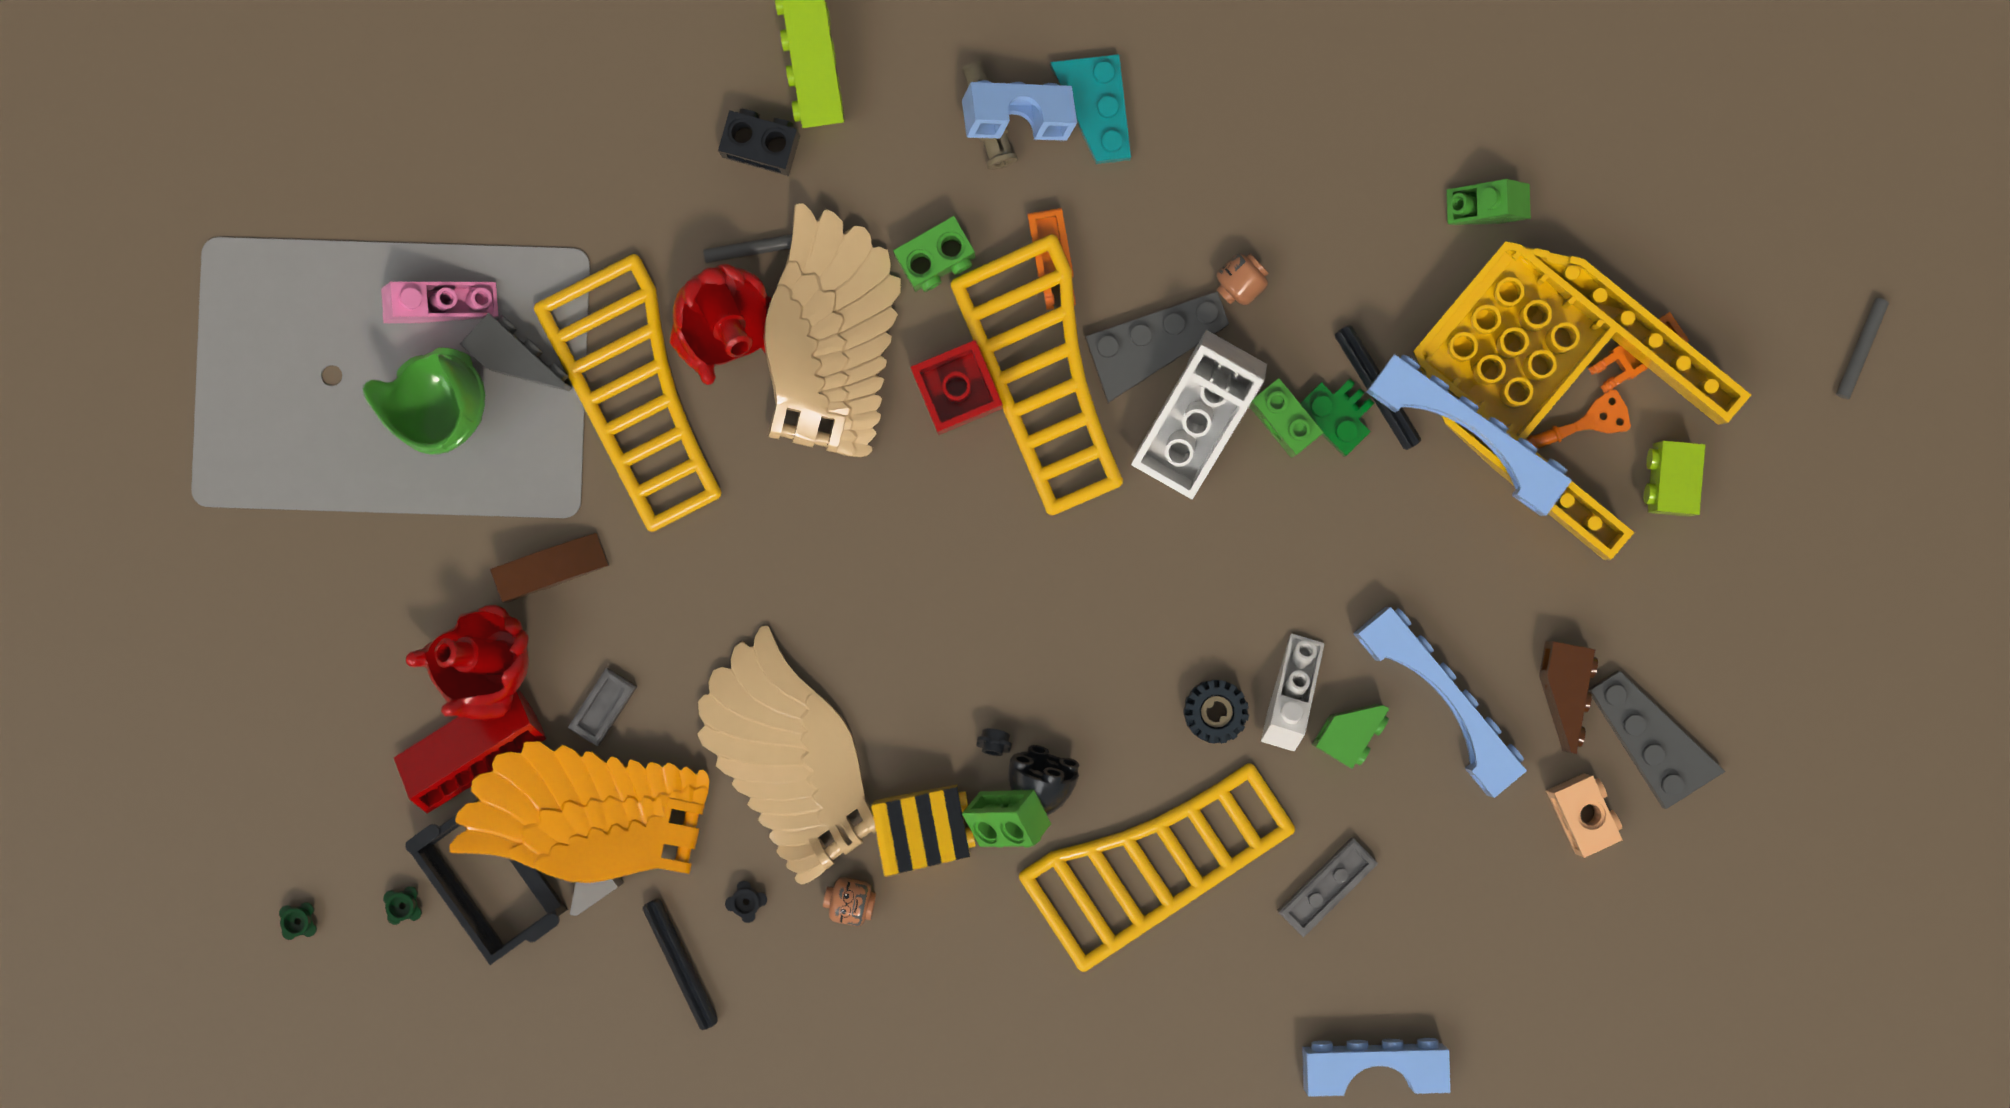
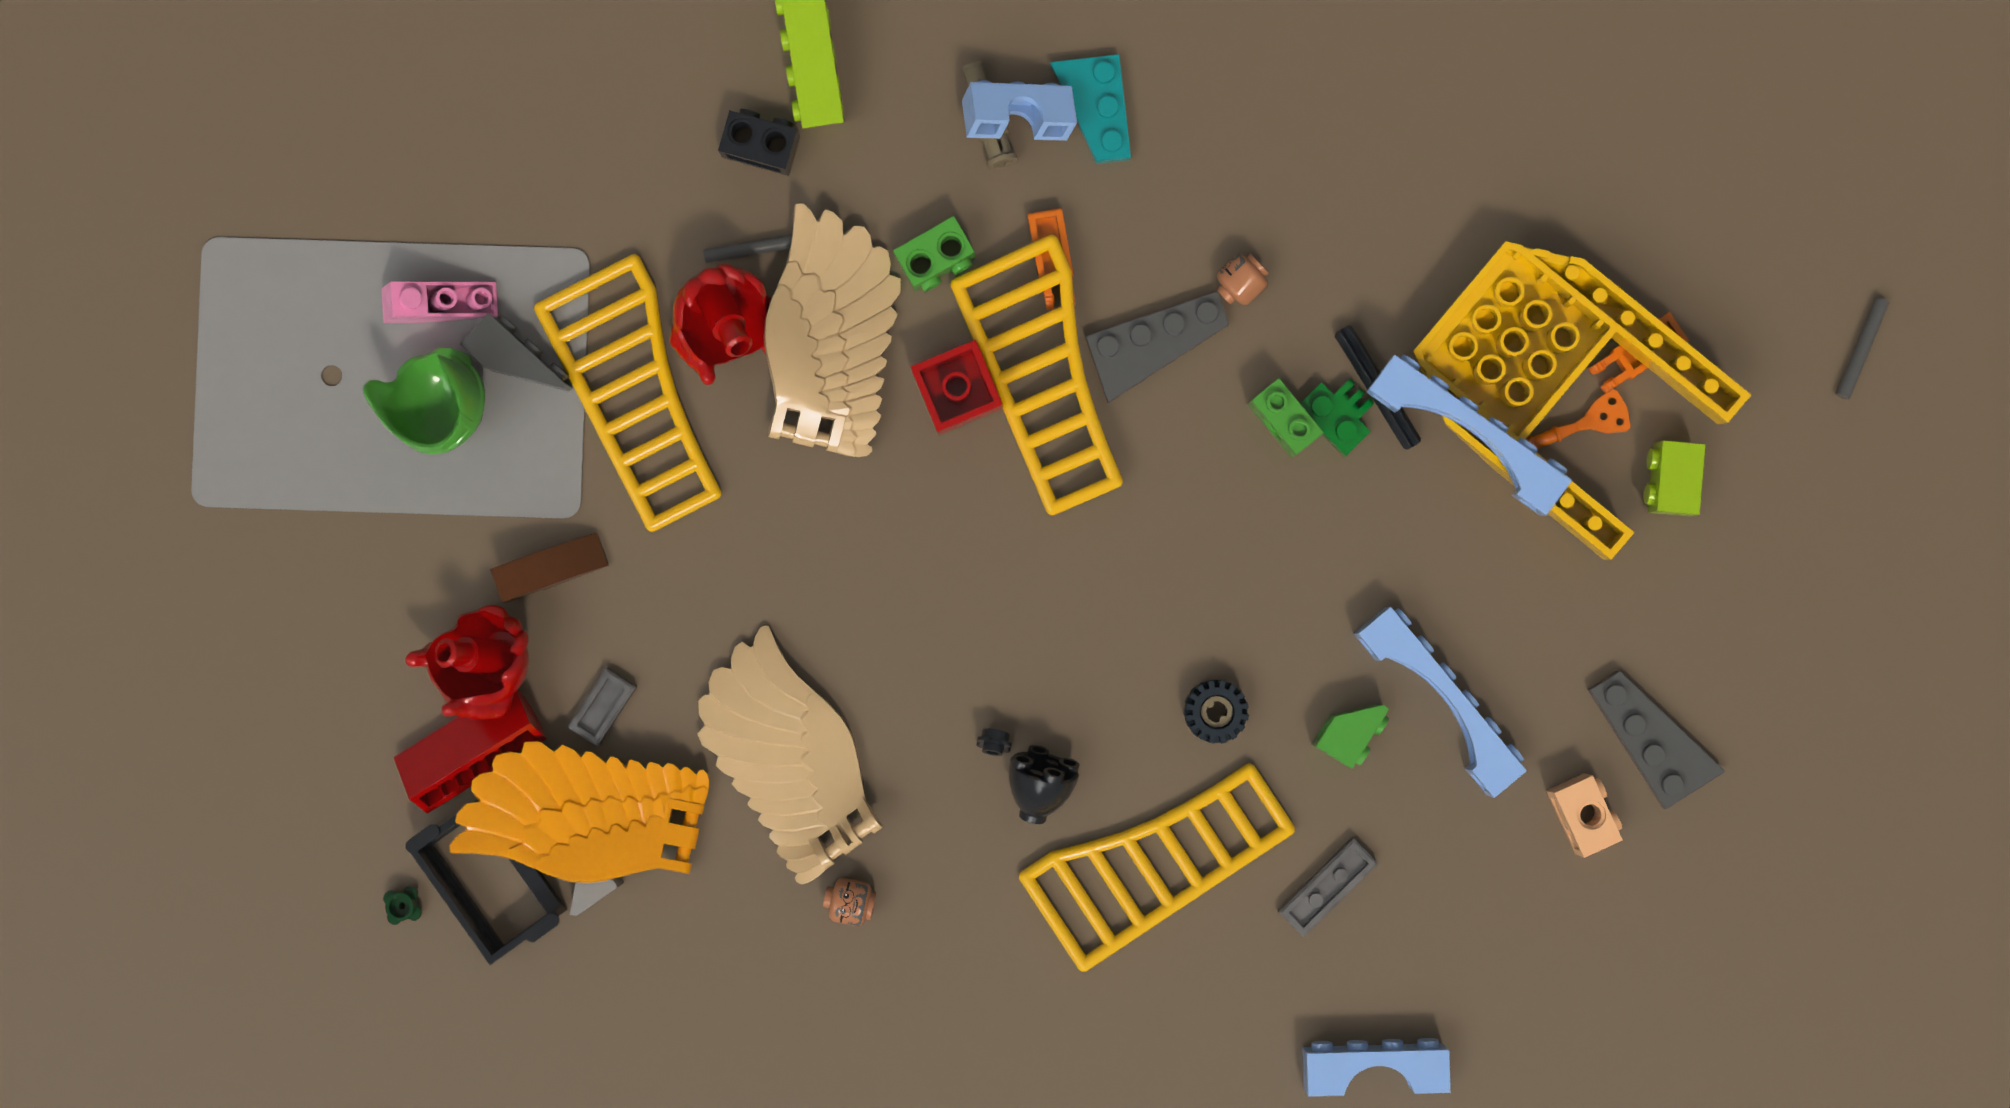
dark green plate [279,902,317,940] -> none
black axle [642,898,718,1030] -> none
black plate [725,880,767,923] -> none
slope [871,784,976,876] -> none
bright green brick [962,790,1051,848] -> none
white hinge [1131,330,1267,500] -> none
white slope [1261,633,1325,751] -> none
bright green slope [1447,179,1531,225] -> none
reddish brown slope [1539,641,1598,754] -> none

